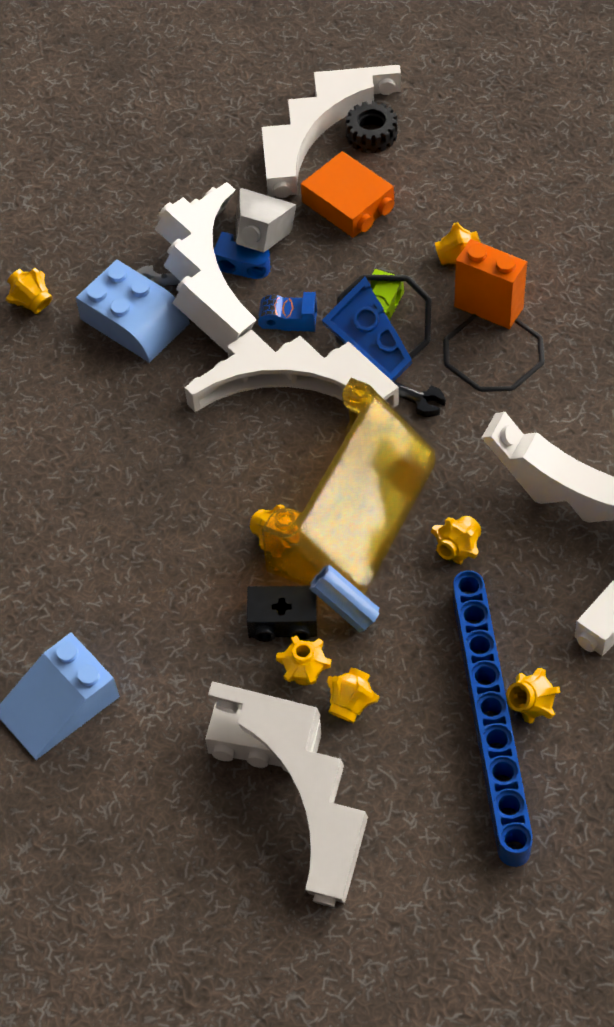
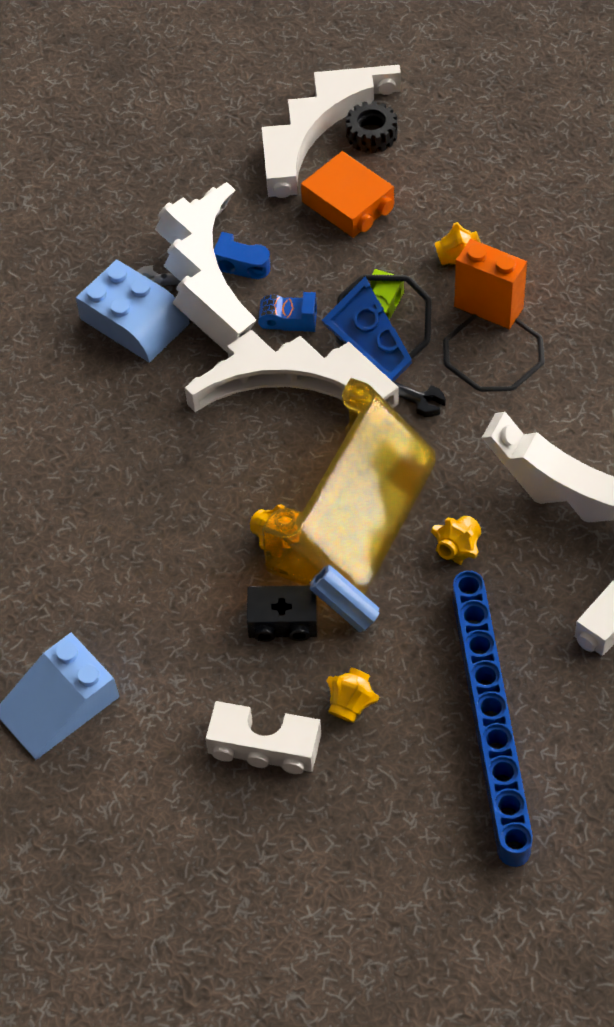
yellow rock [6,268,52,314] -> none
white arch [208,681,368,907] -> none
light grey slope [235,188,296,253] -> none
yellow rock [276,636,331,685] -> none
yellow rock [506,668,560,723] -> none

